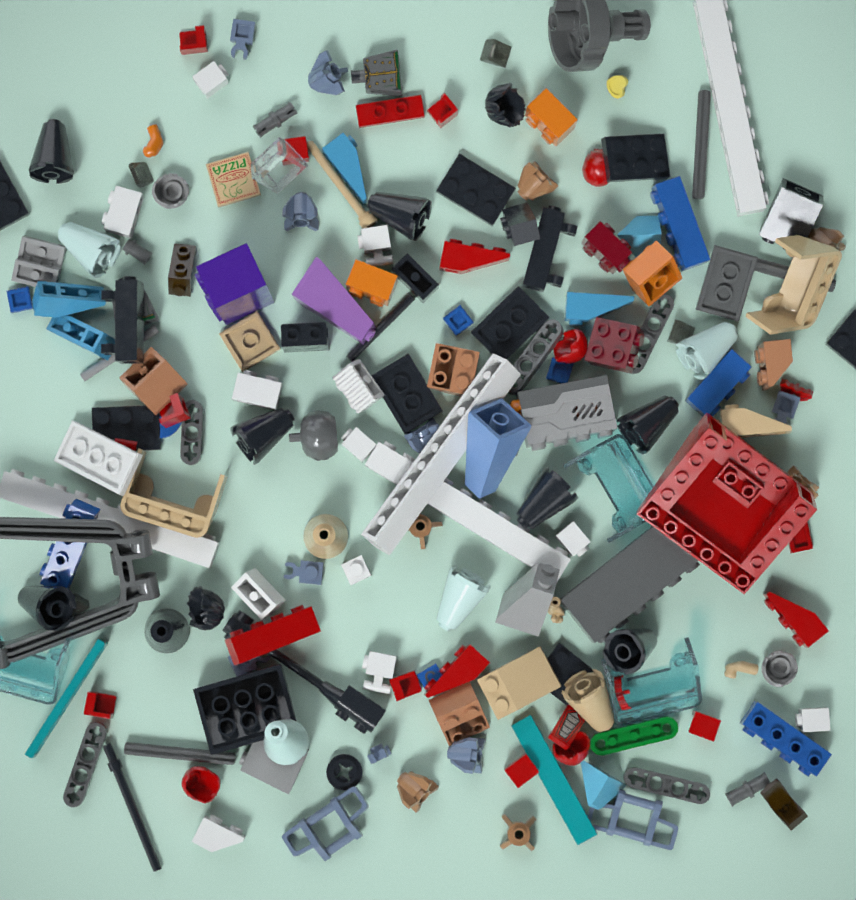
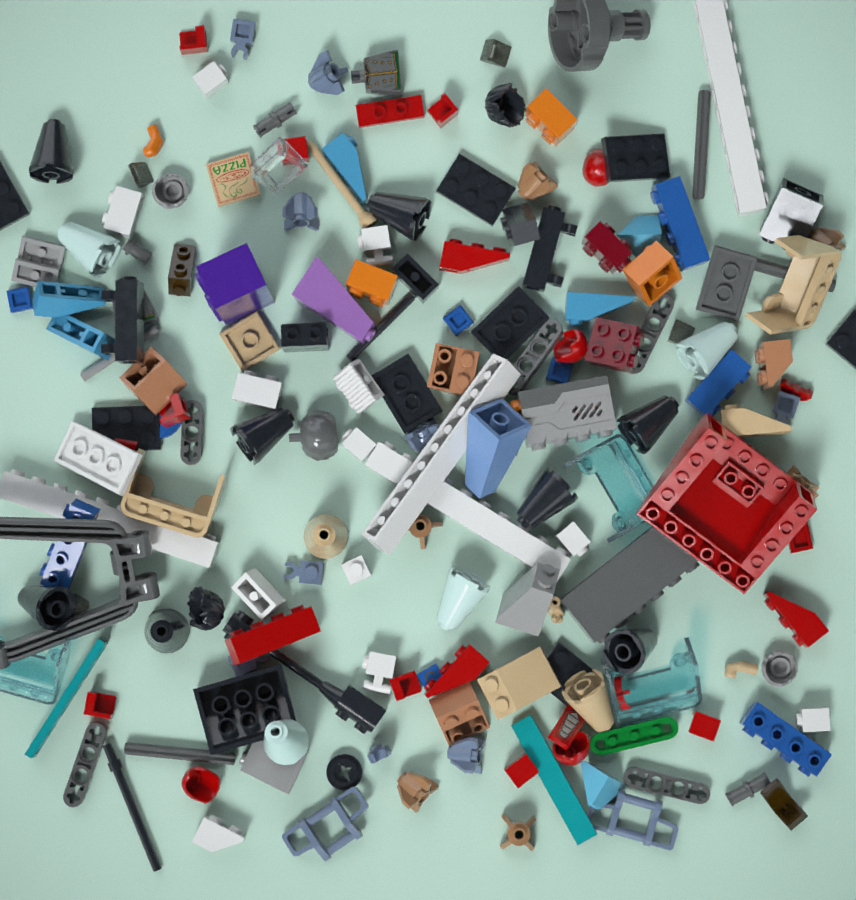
light yellow piece [606,75,628,99] -> none

